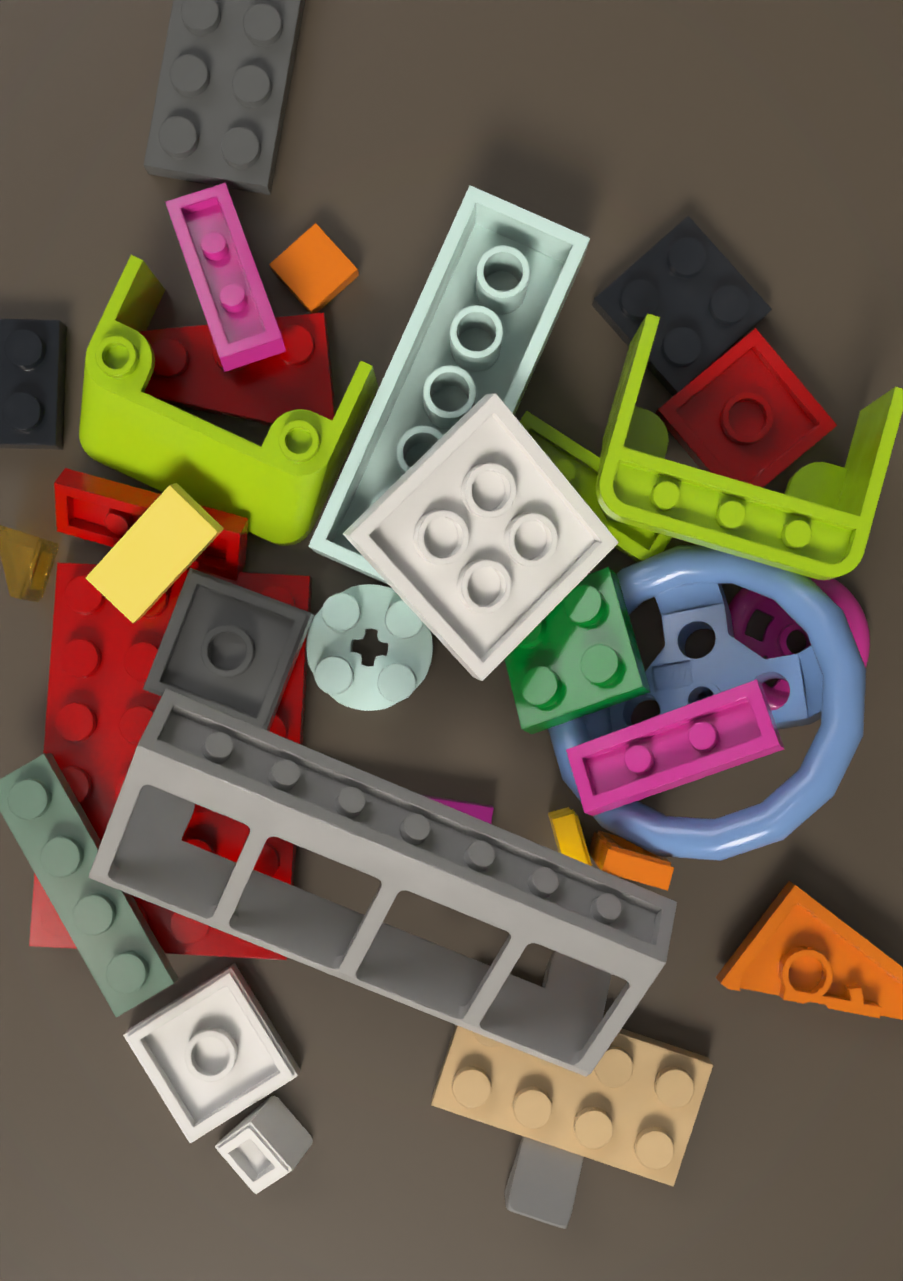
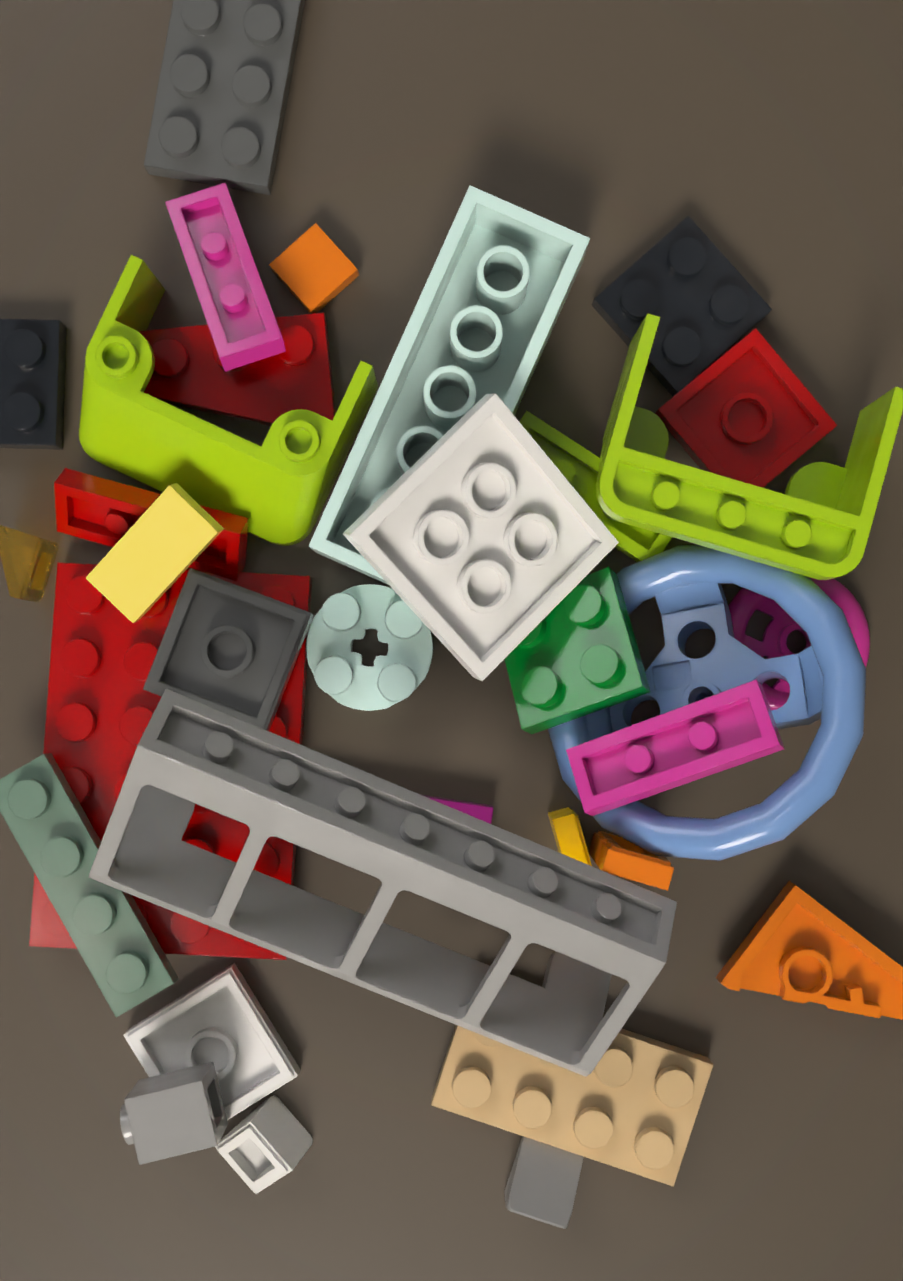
none -> light grey brick [120,1062,228,1165]

